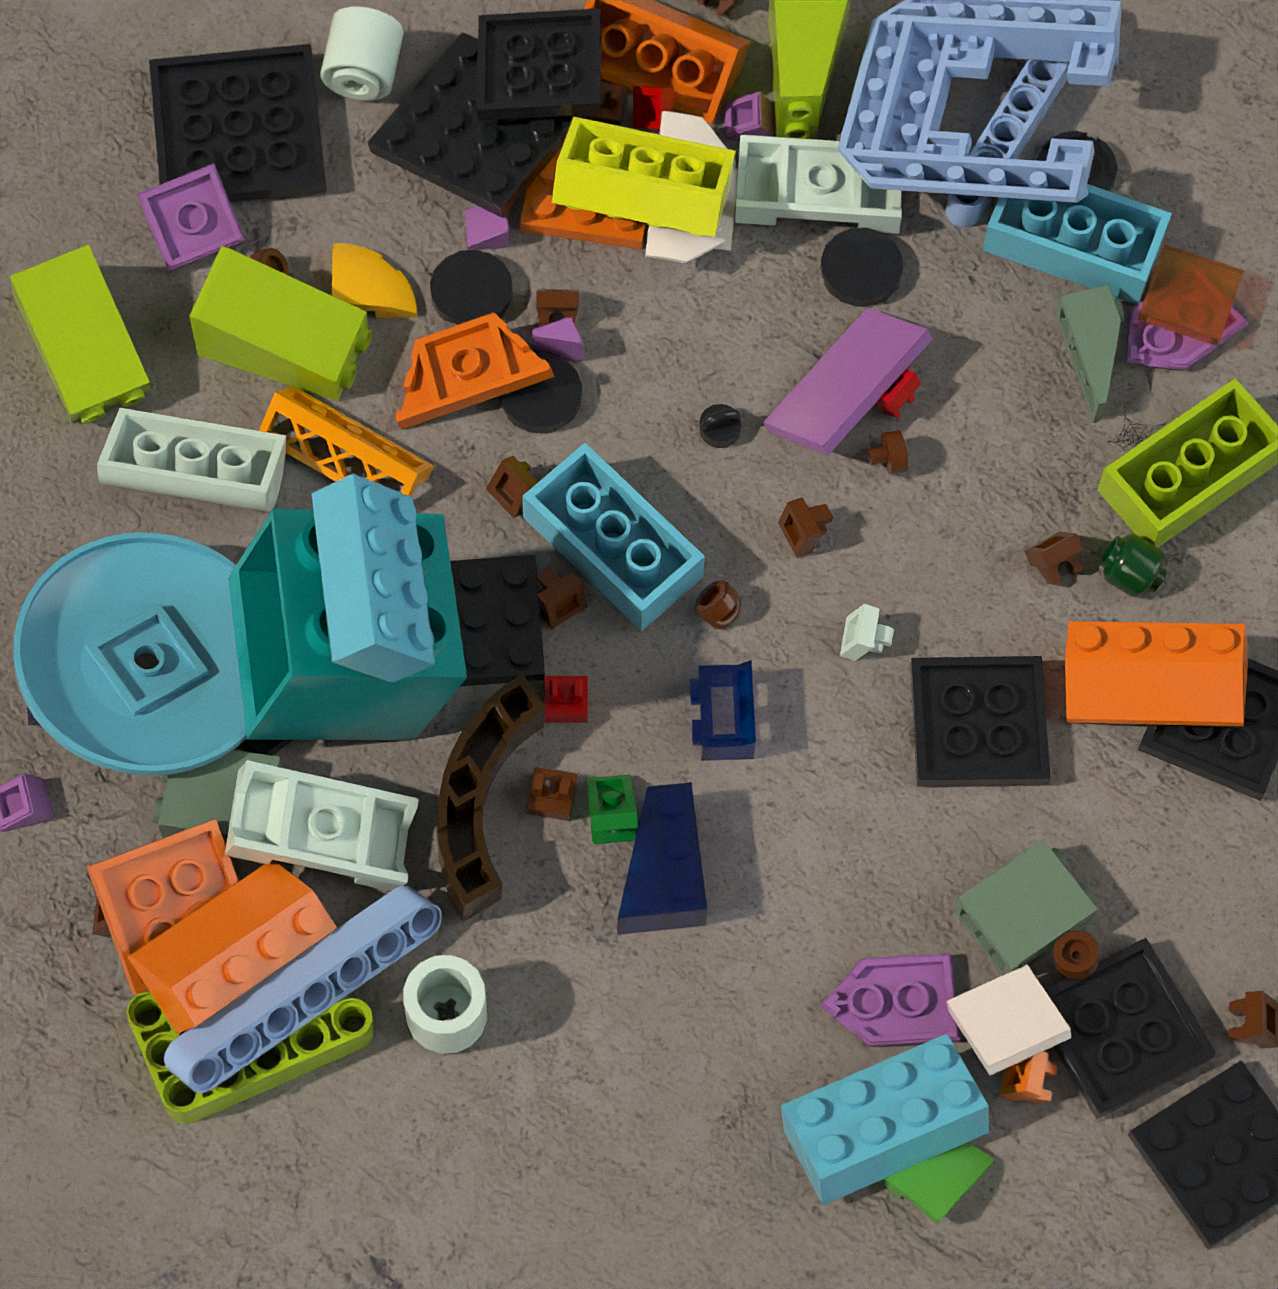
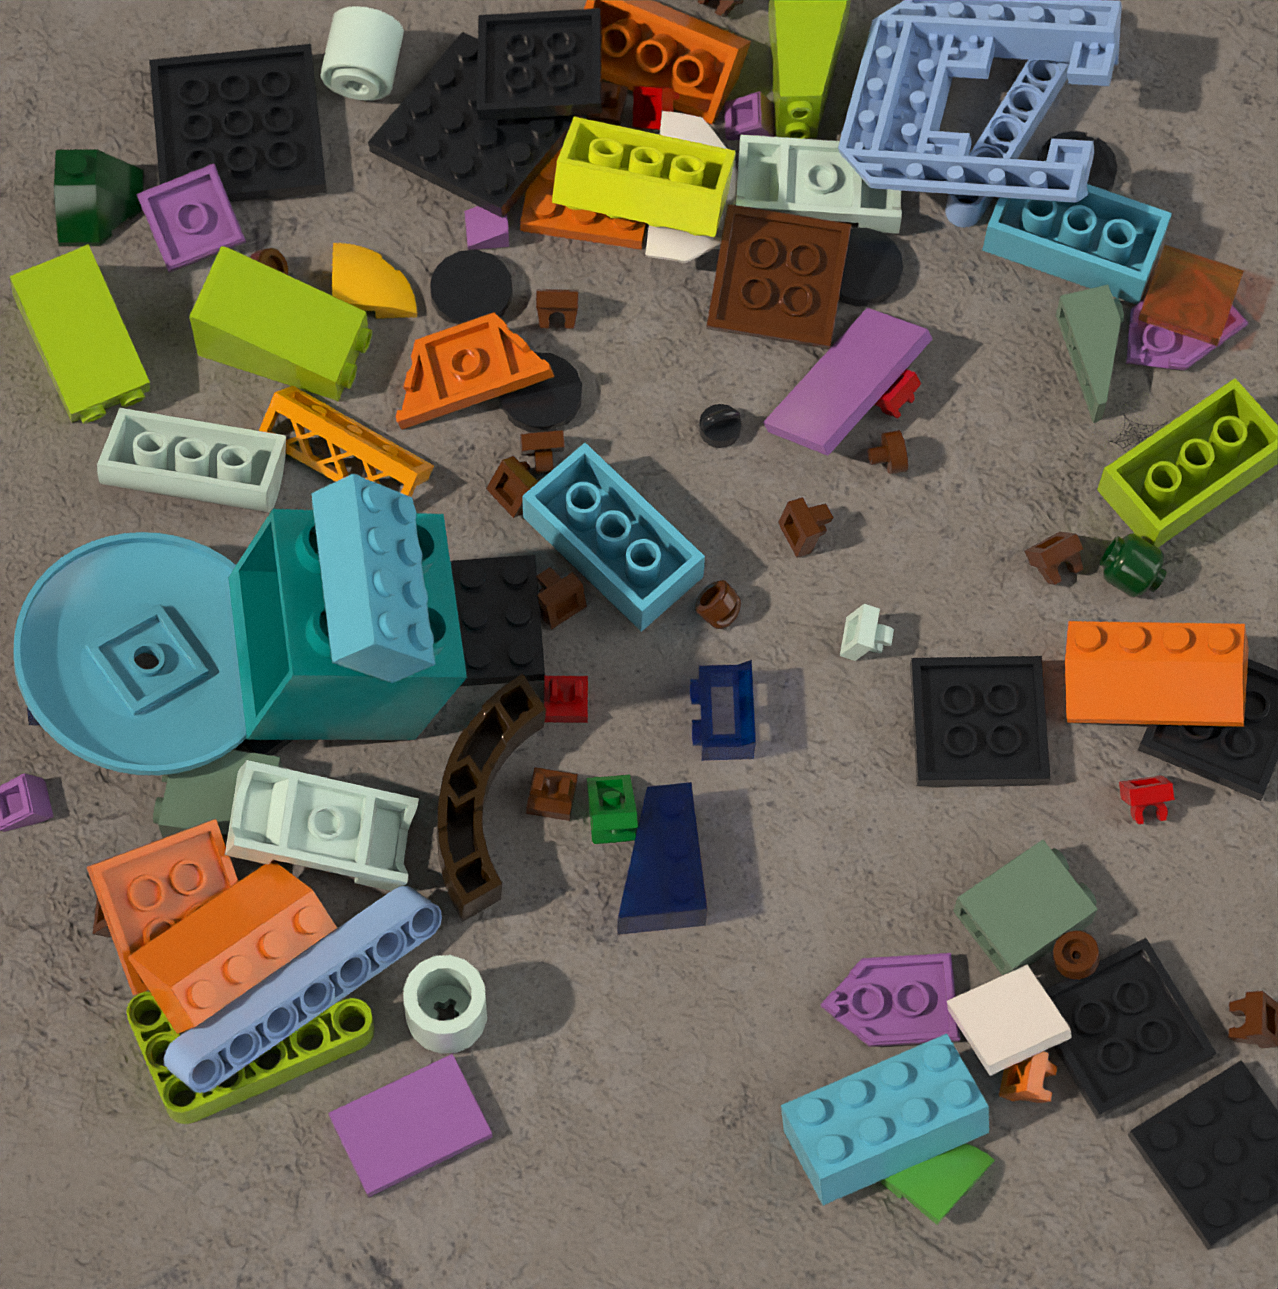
medium lavender slope [532,317,582,361] -> none
none -> dark green slope [54,149,144,247]
none -> medium lavender tile [328,1054,493,1198]
none -> reddish brown tile [520,430,565,474]
none -> reddish brown plate [707,204,851,349]
none -> red tile [1119,775,1175,825]

